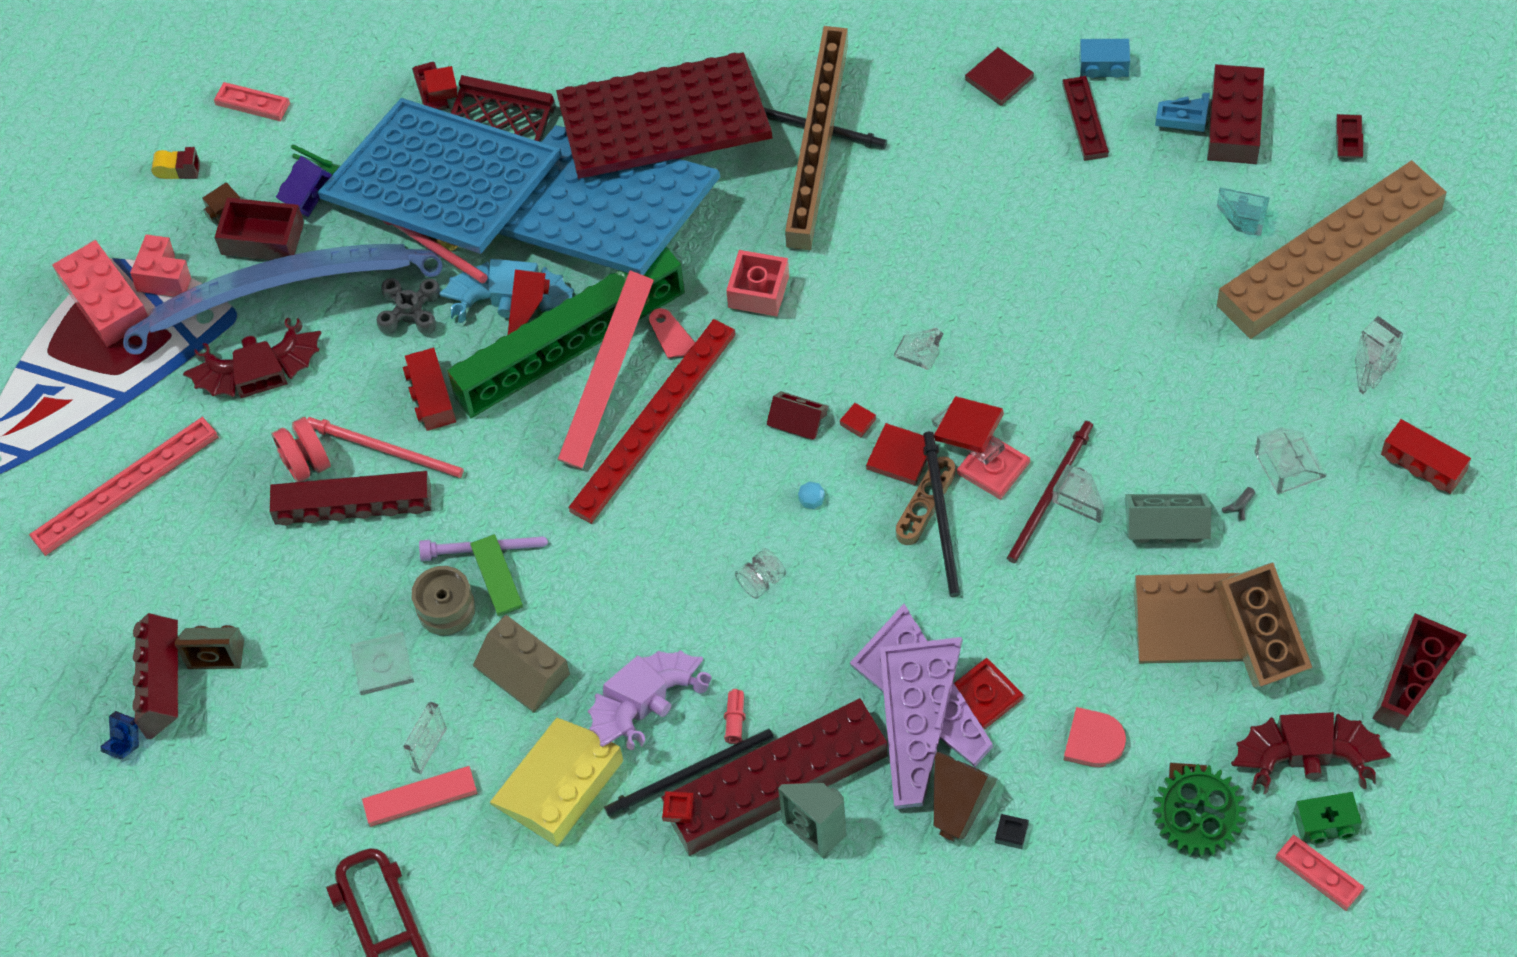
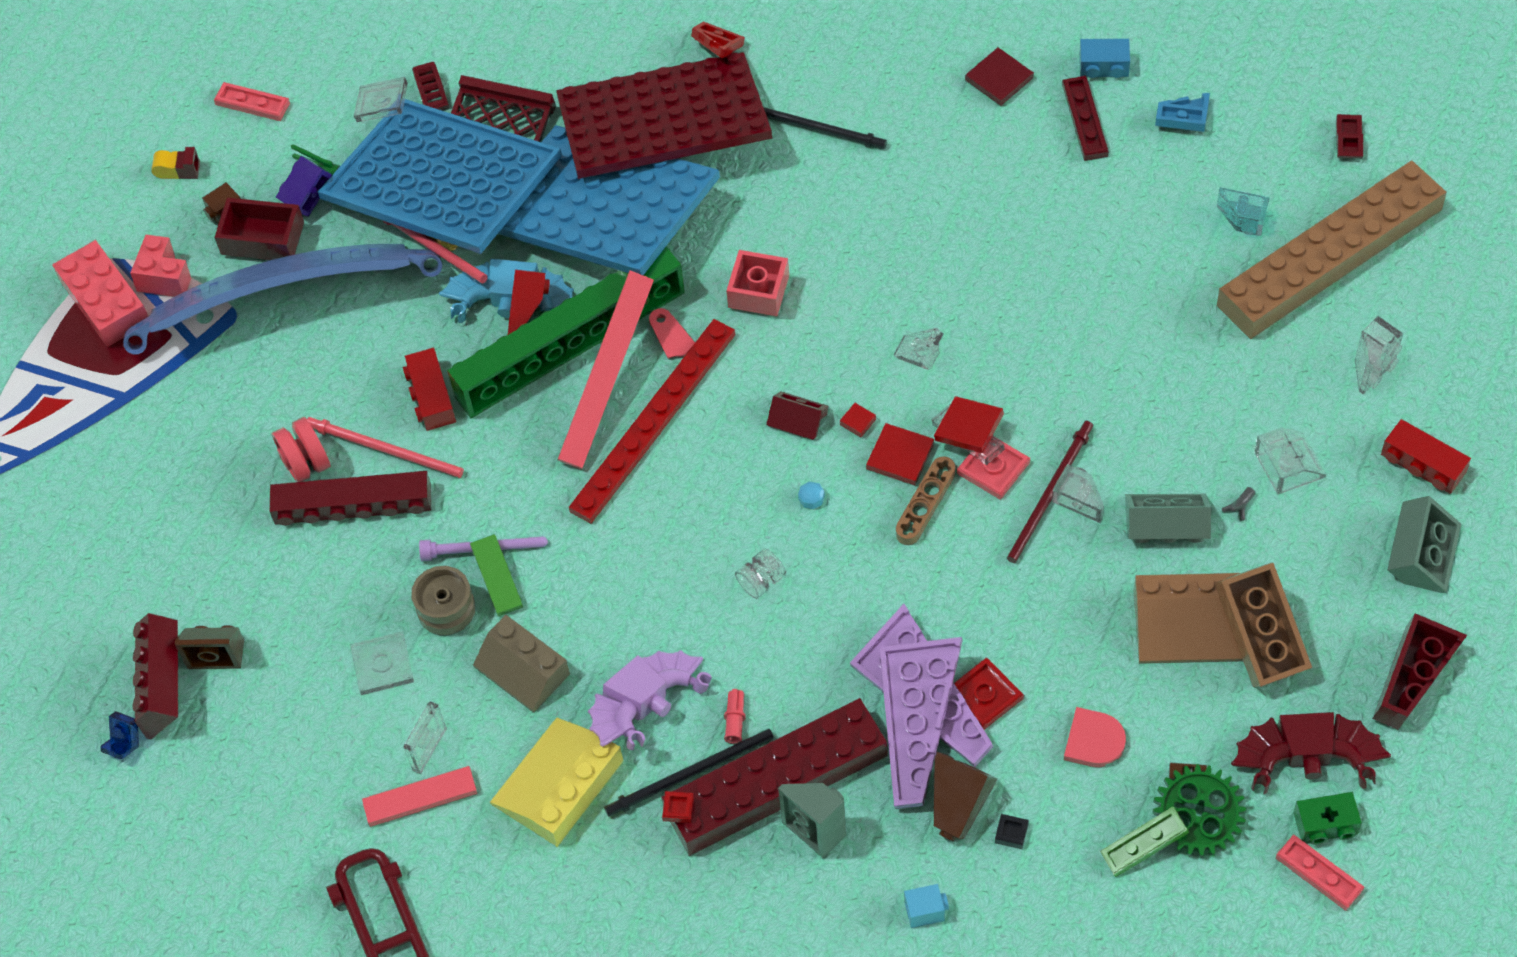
coral tile [29,416,219,556] -> none
dark red torso [183,317,322,398] -> none
dark grey gear [376,278,441,335] -> none
red brick [420,66,457,102] -> none
medium nougat brick [785,26,848,250] -> none
black bar [923,431,960,597] -> none
dark red brick [1207,64,1265,164] -> none
none -> clear tile [354,77,408,122]
none -> red wing [691,21,745,58]
none -> medium azure brick [904,884,949,928]
none -> bright green tile [1100,807,1189,877]
none -> sand green slope [1387,496,1461,593]

